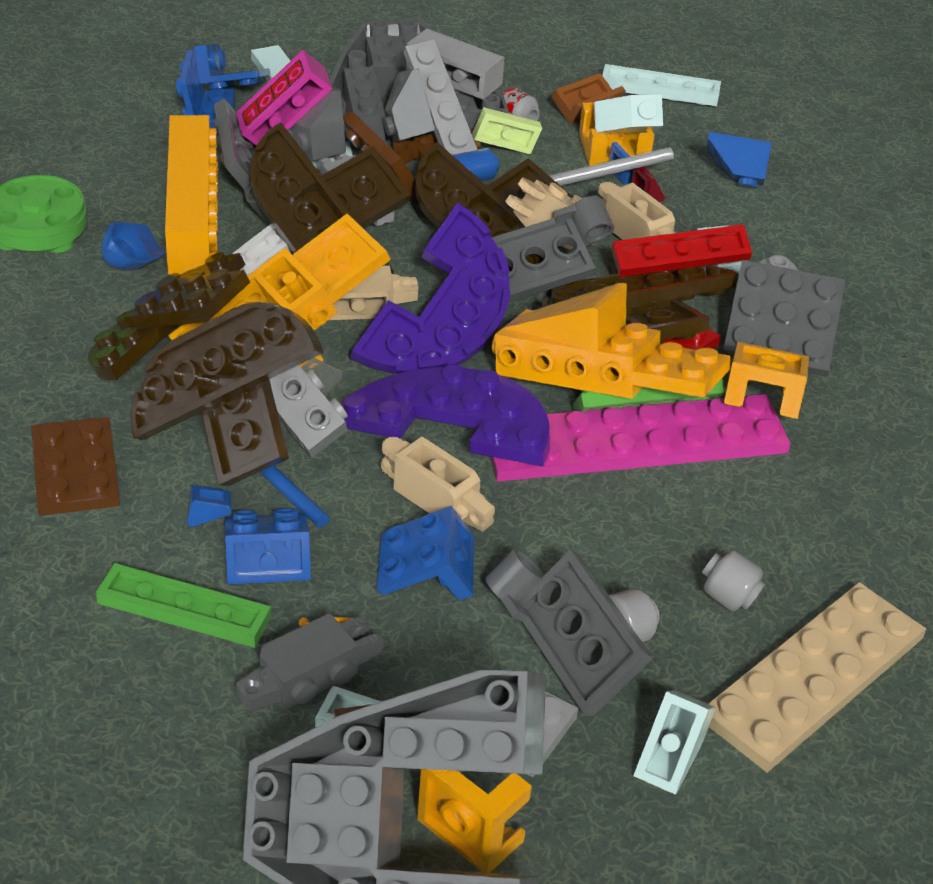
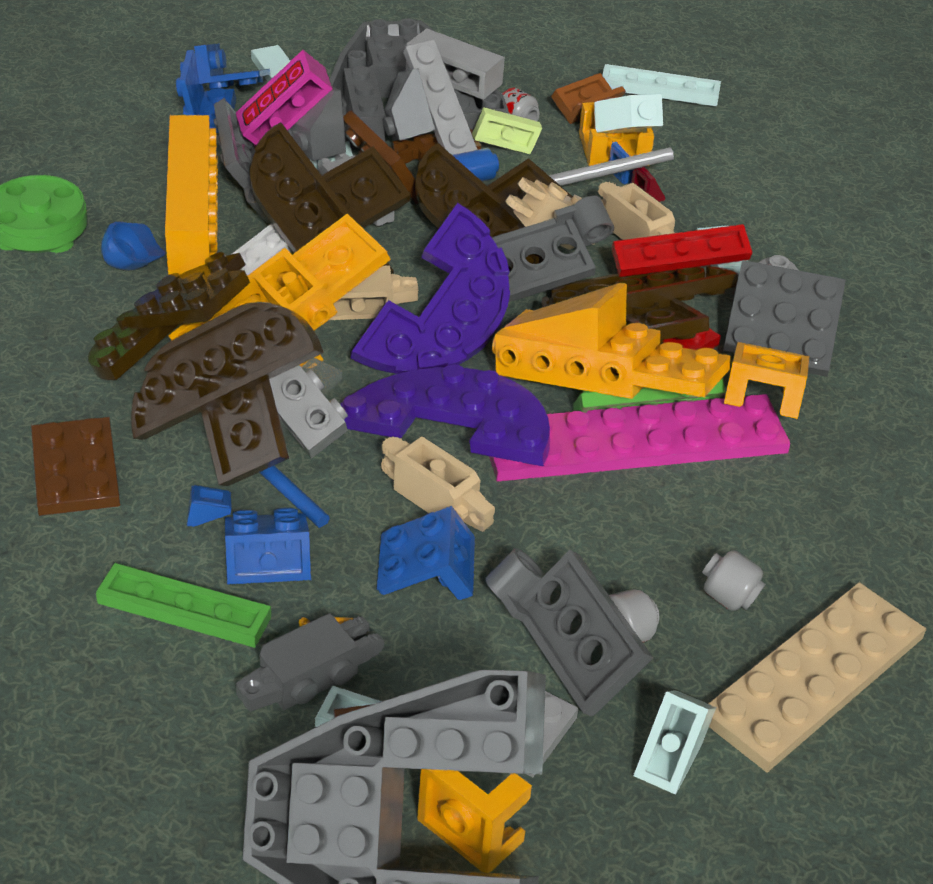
blue slope [707,132,772,189] -> none

